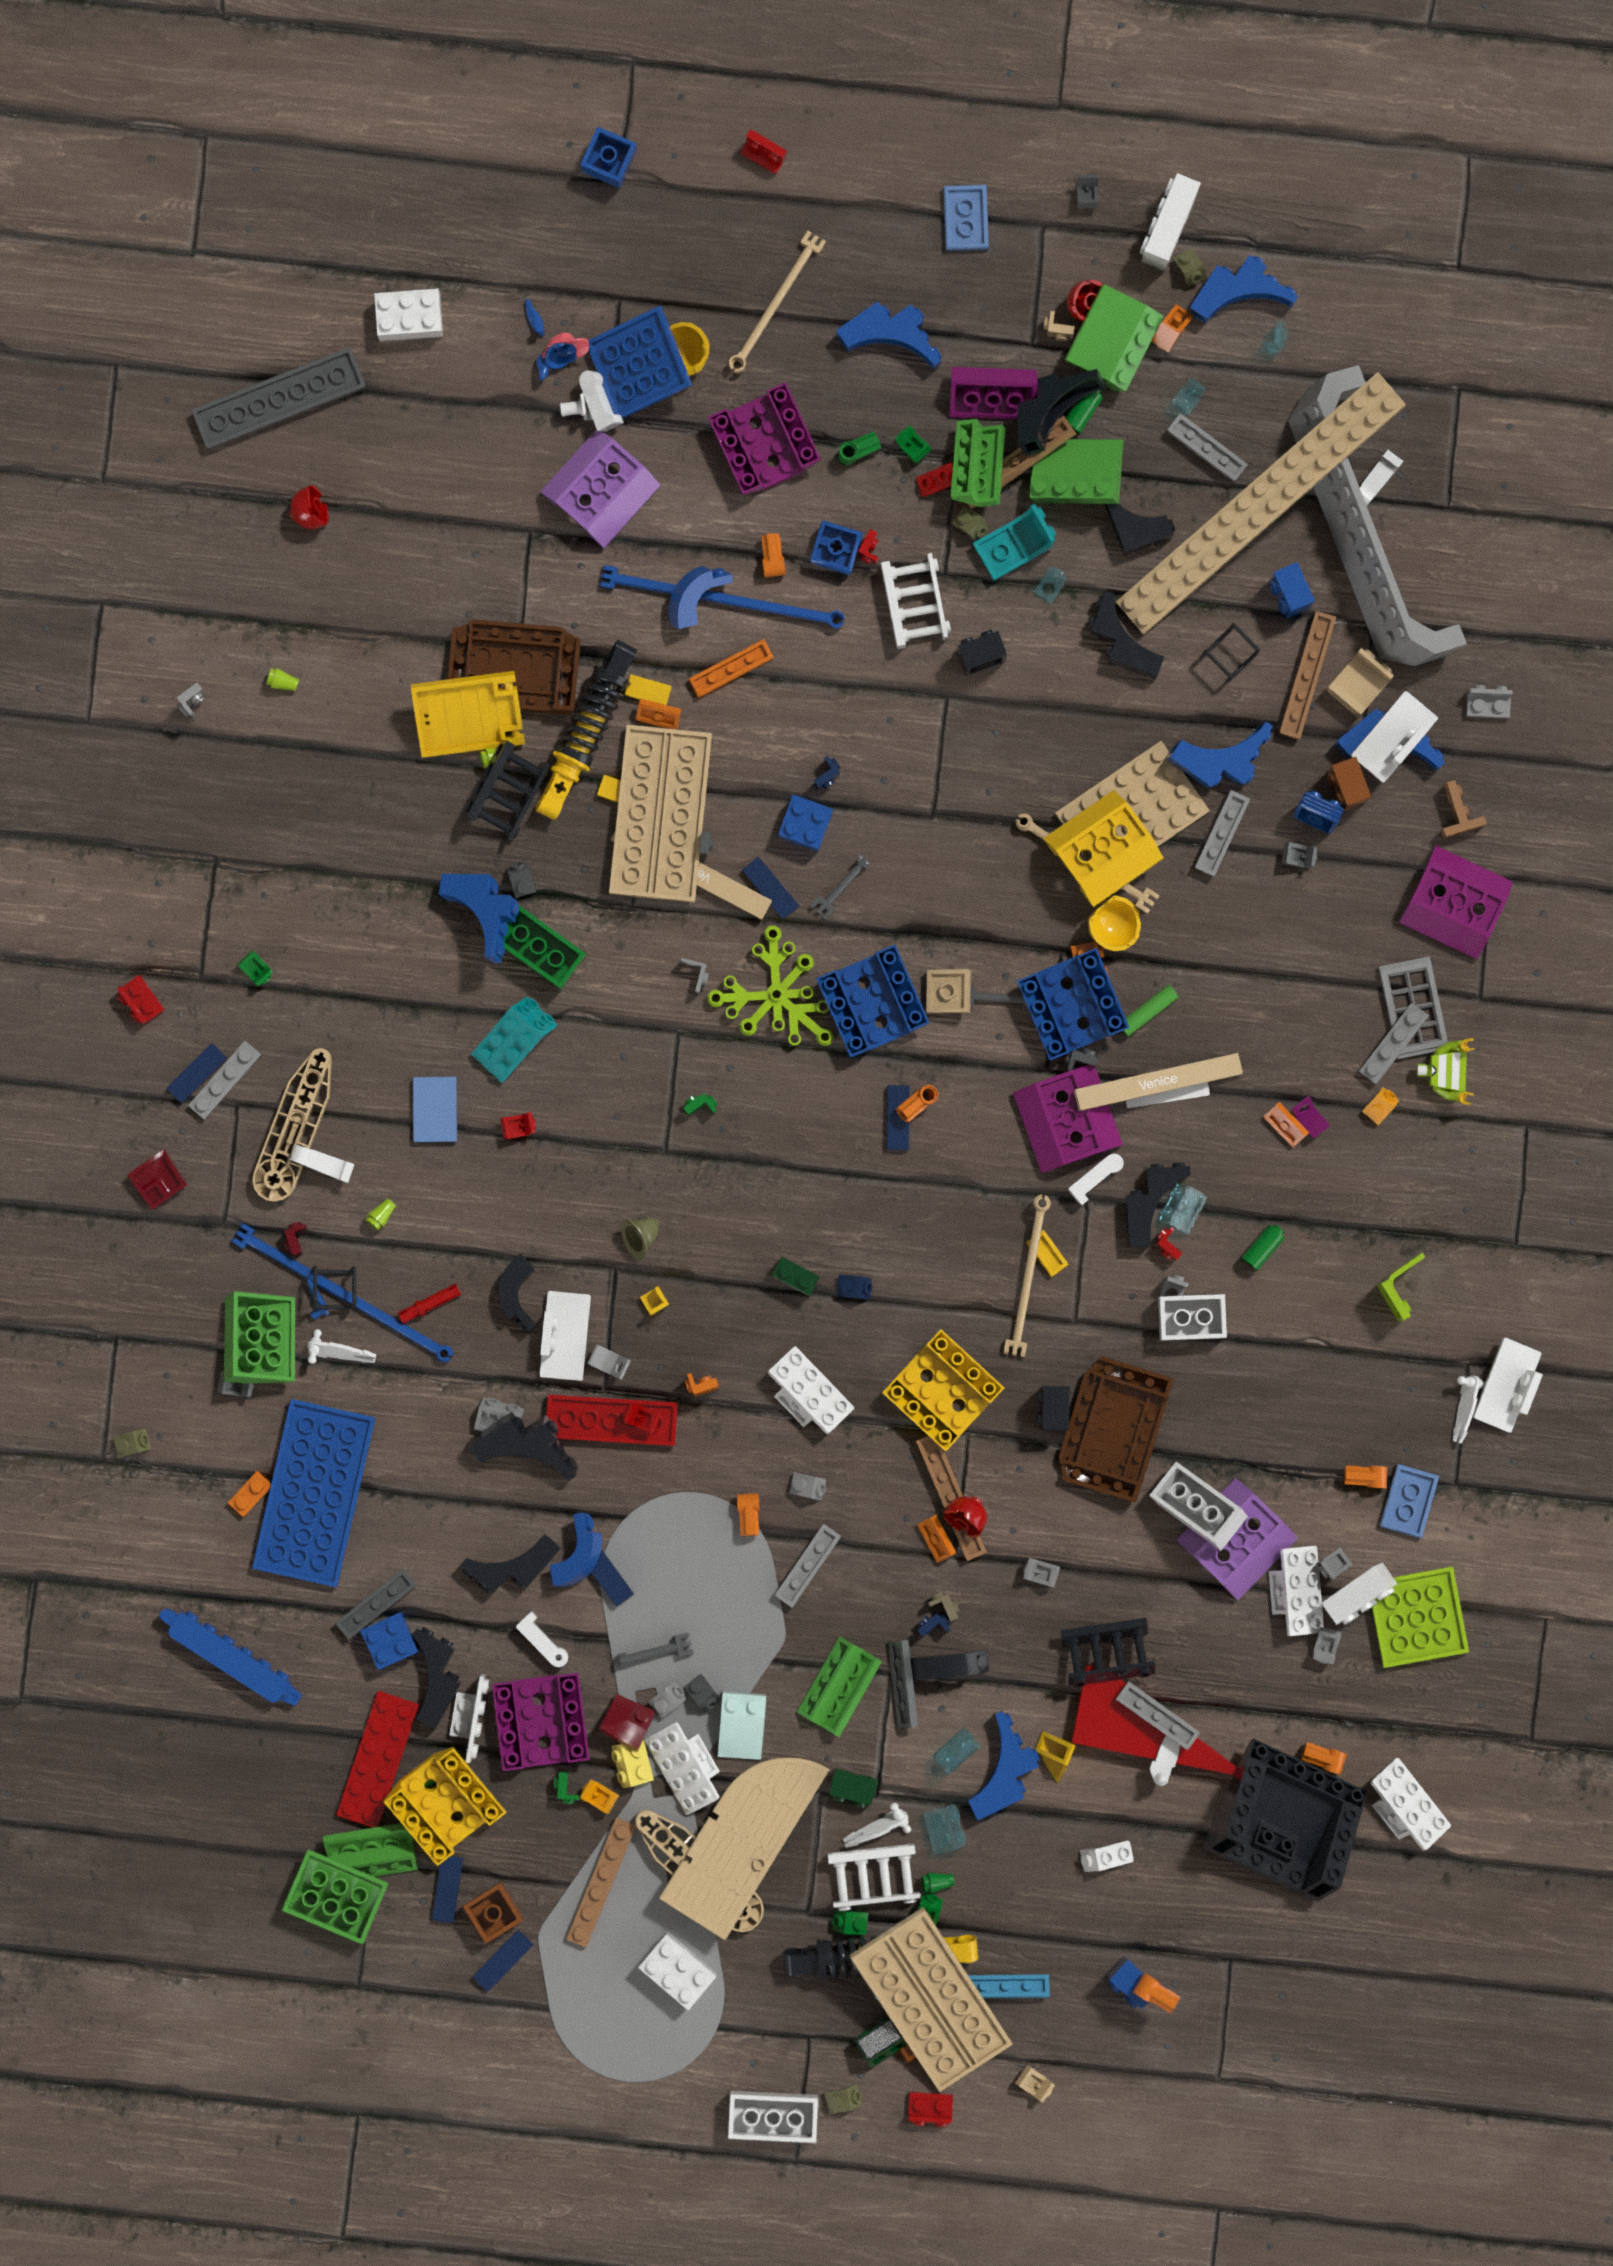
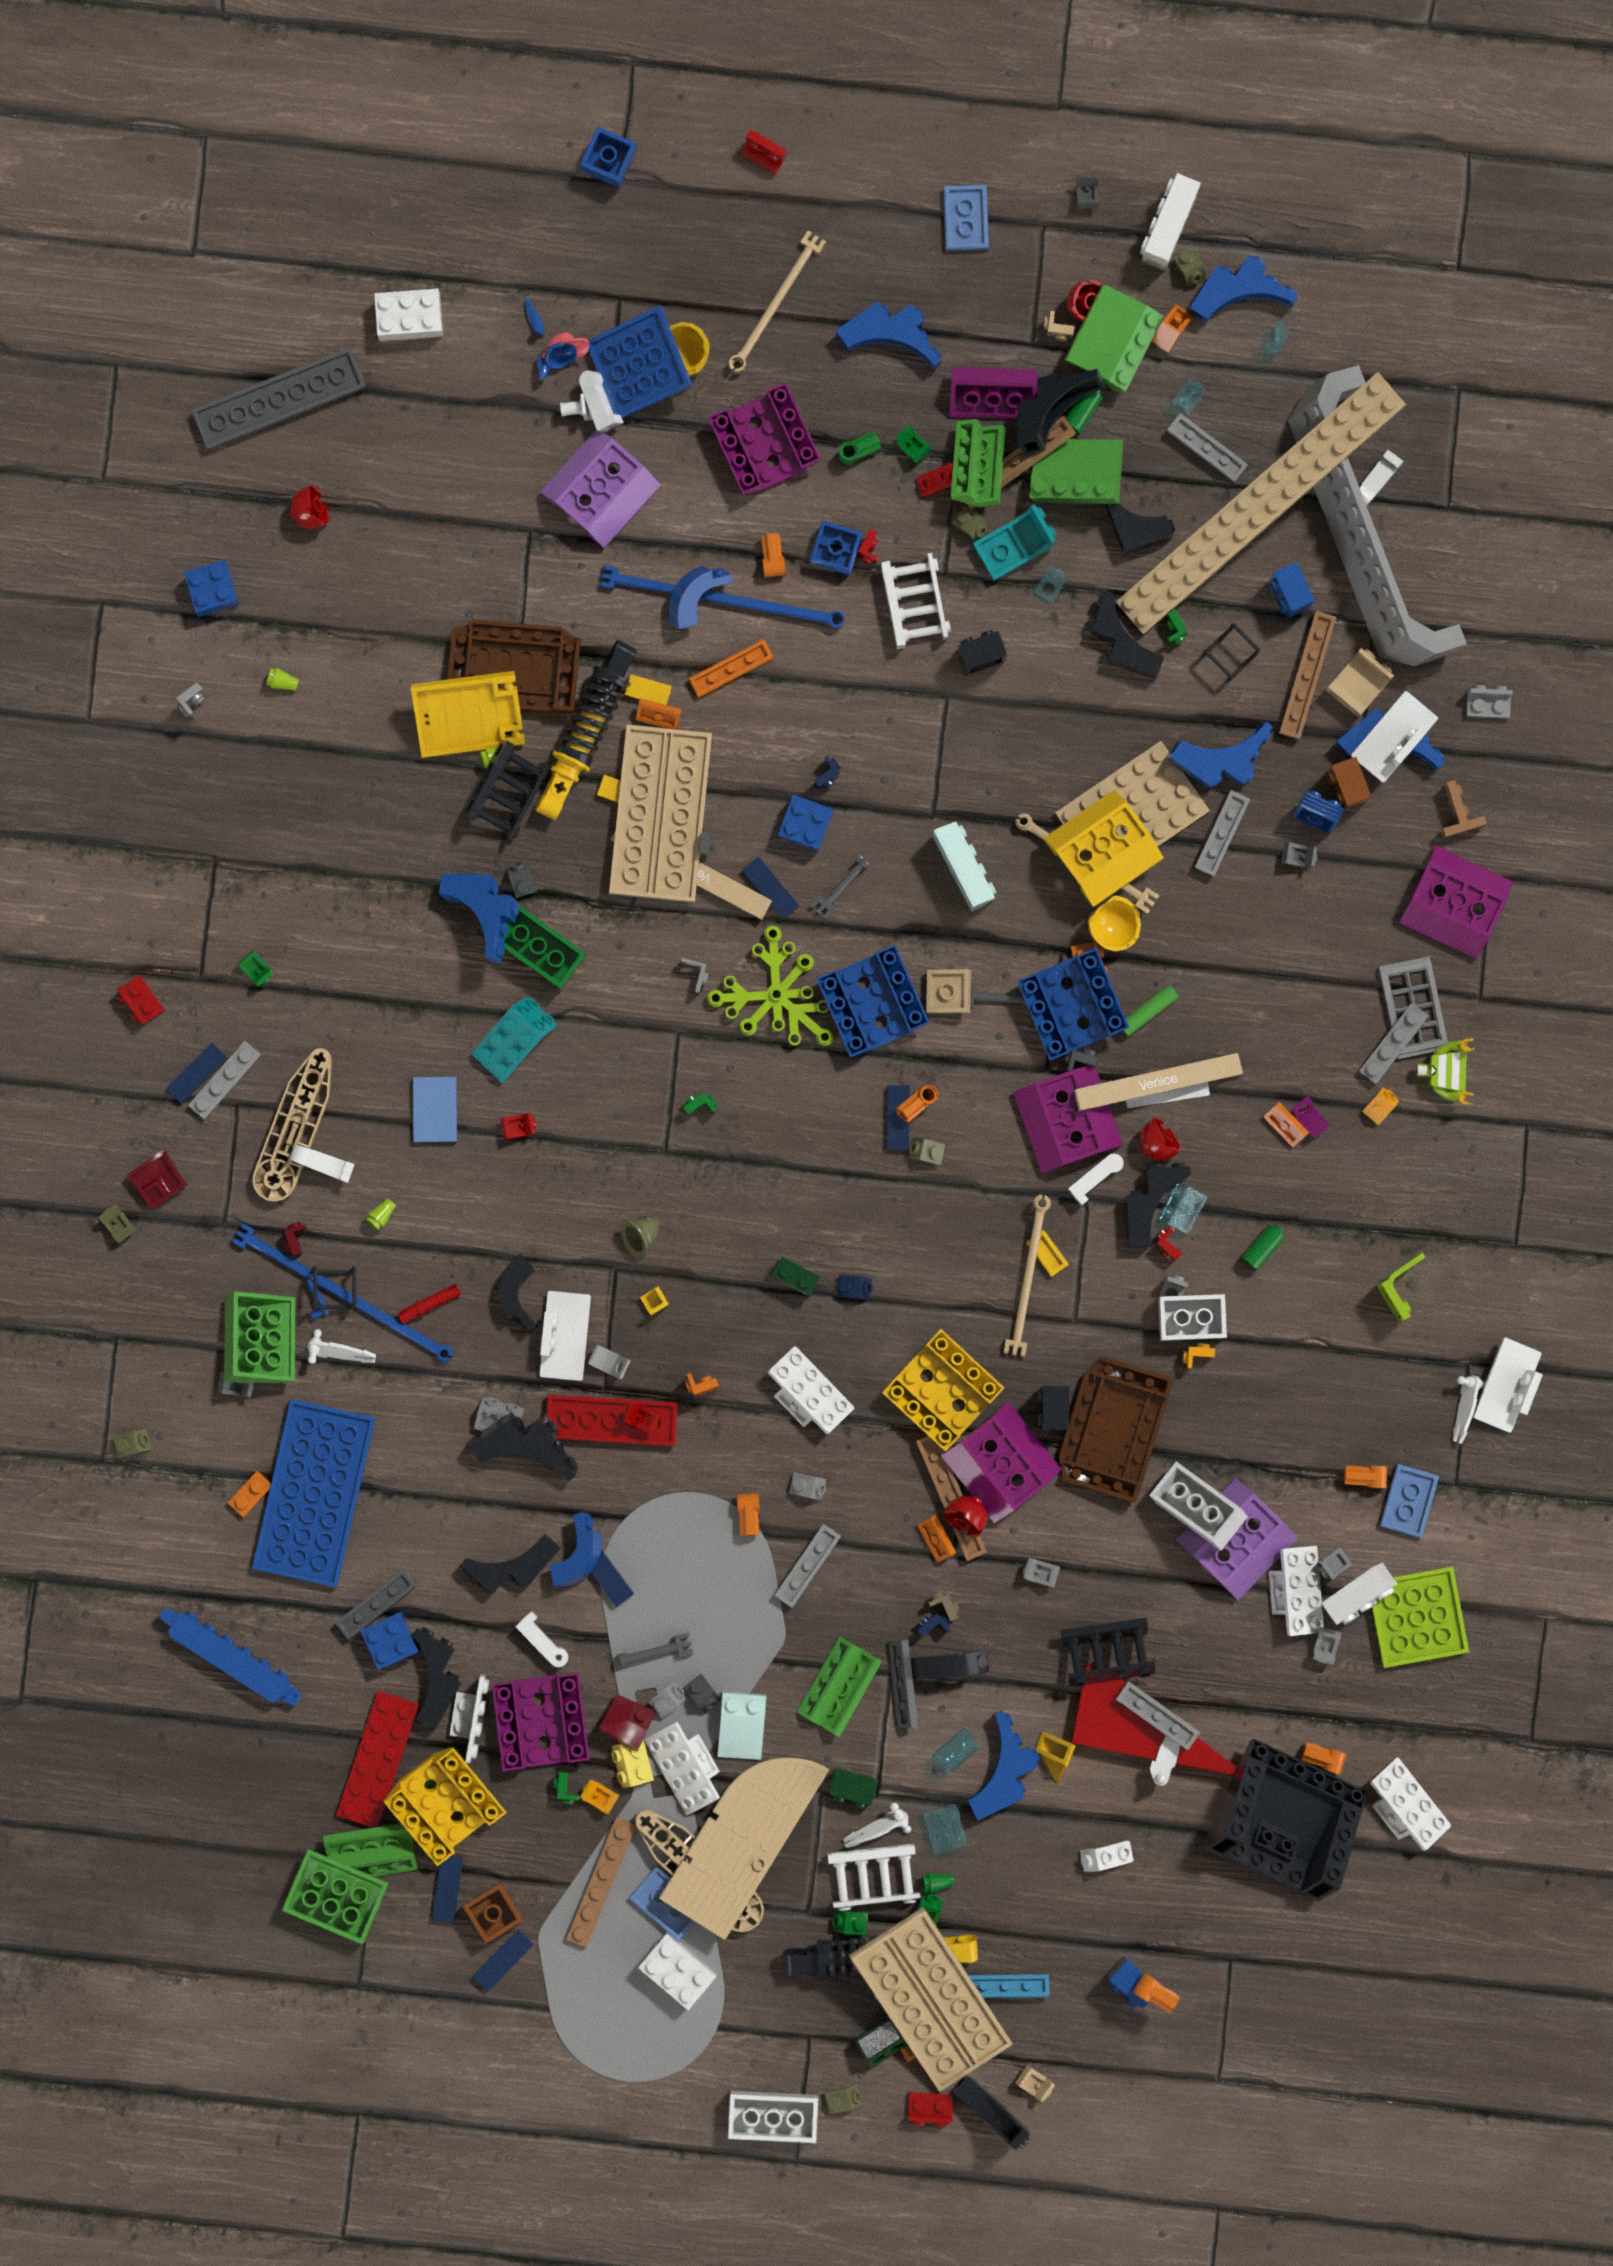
none -> olive bracket [98,1205,136,1243]
none -> blue brick [184,560,240,617]
none -> medium blue tile [629,1865,695,1941]
none -> olive bracket [909,1137,946,1165]
none -> light aqua slope [932,822,997,912]
none -> magenta slope [940,1401,1061,1523]
none -> black arch [953,2074,1030,2151]
none -> red cylinder [1140,1117,1181,1161]
none -> green bracket [1166,609,1188,645]
none -> light orange bracket [1183,1343,1215,1369]

